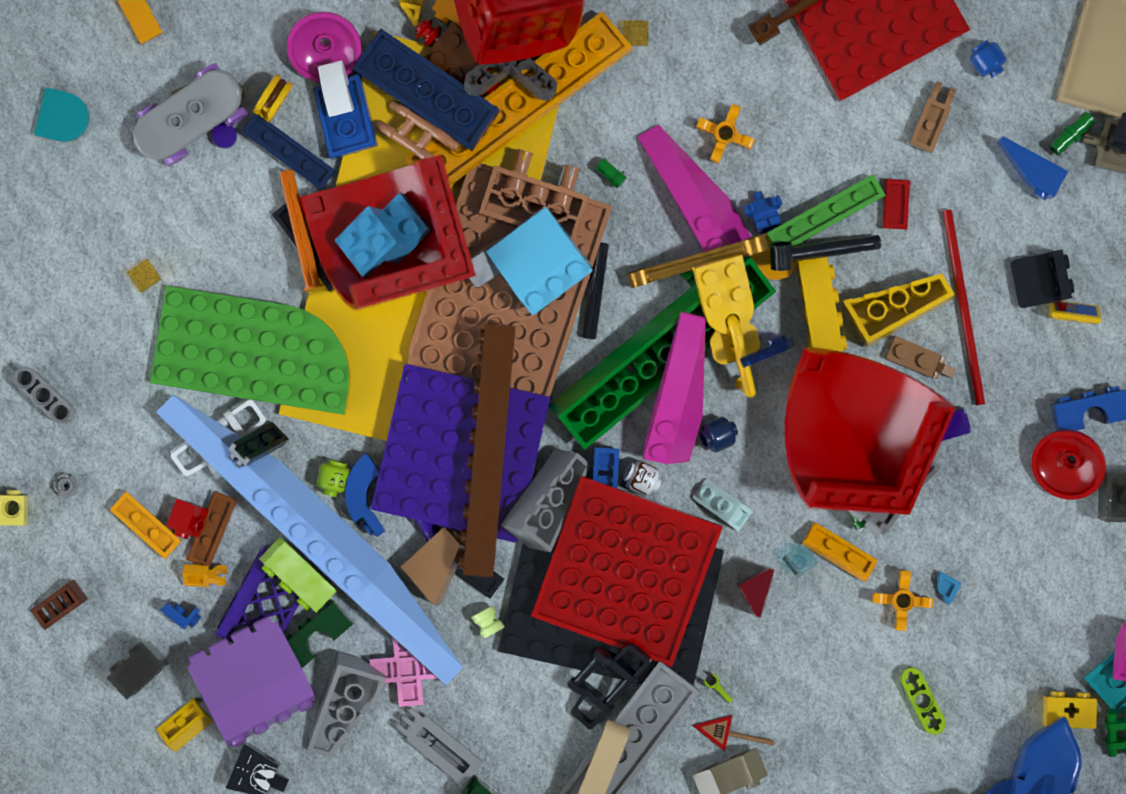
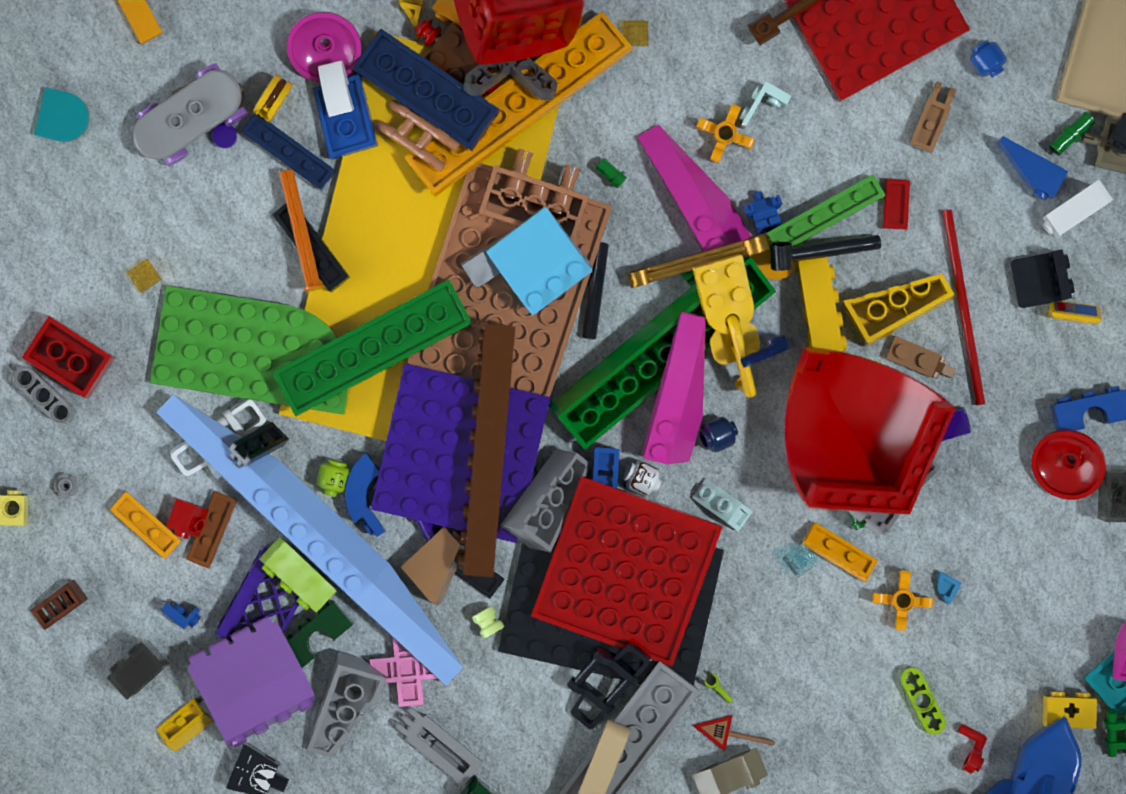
light orange plate [183,564,228,587] -> none
red panel [299,155,476,310] -> none
dark azure bracket [335,193,432,278] -> none
dark red slope [736,567,775,618] -> none
none -> red brick [22,316,116,399]
none -> green plate [272,279,473,417]
none -> light aqua bracket [739,82,792,129]
none -> red plate [958,723,987,774]
none -> white slope [1042,180,1113,238]

